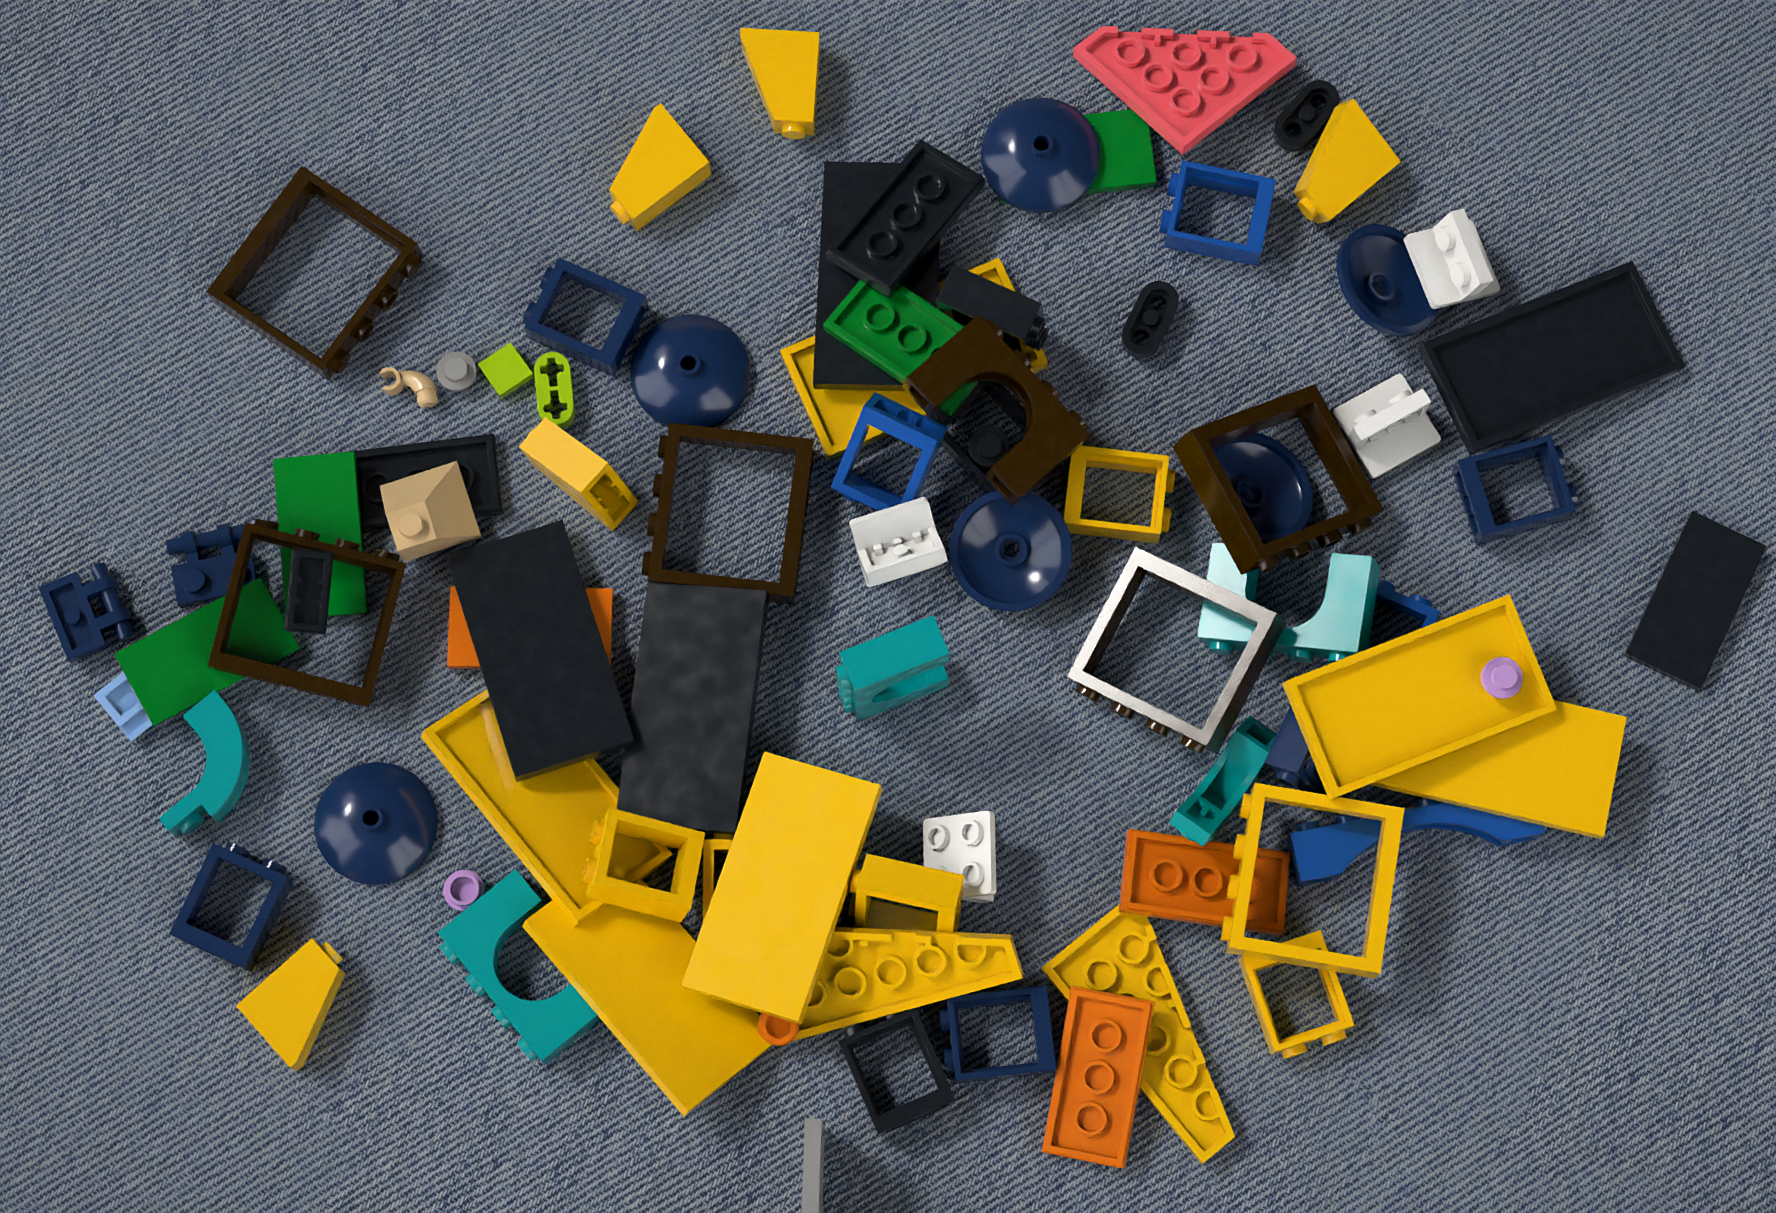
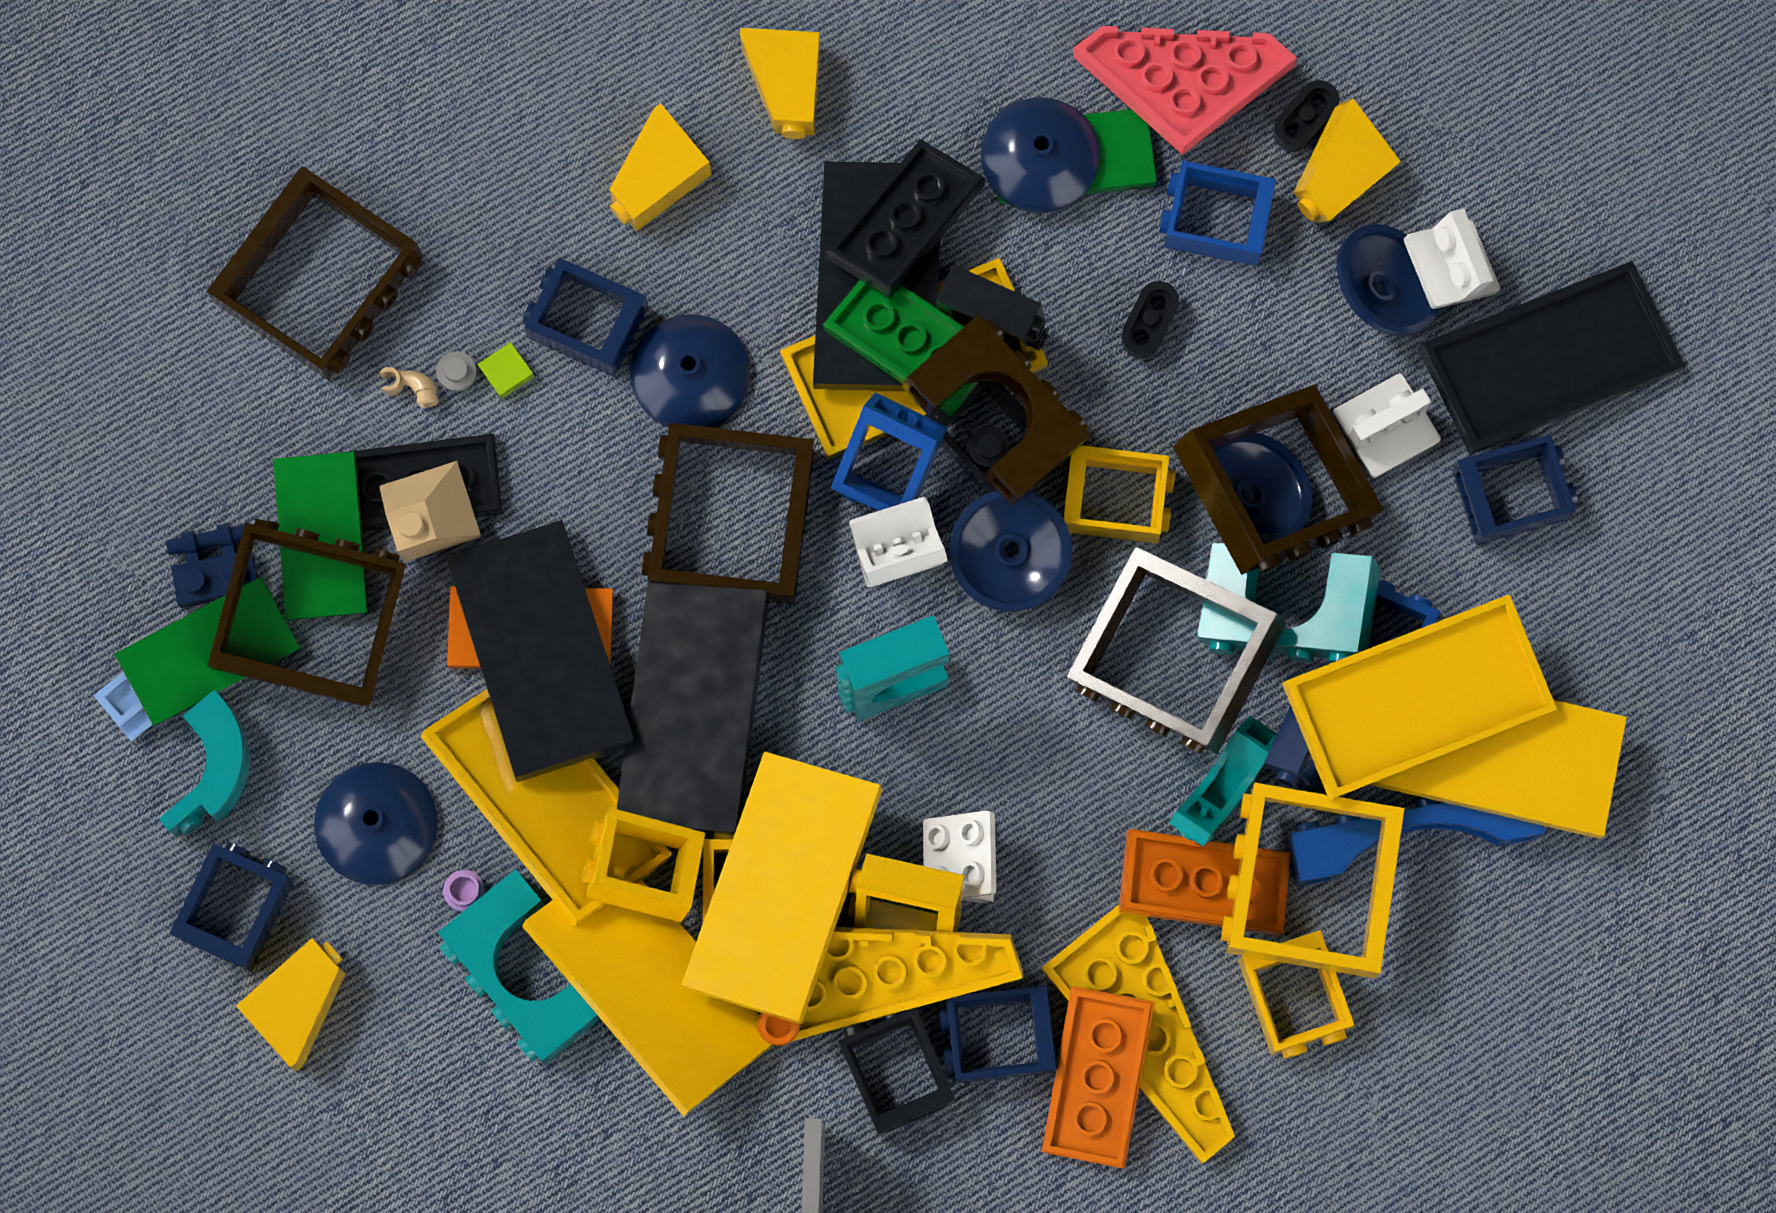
dark blue plate [38,562,135,664] -> none
black plate [284,548,334,635] -> none
yellow slope [519,417,639,532] -> none
lime beam [534,352,575,429] -> none
lavender plate [1481,657,1523,699] -> none
black tile [1623,511,1767,691] -> none

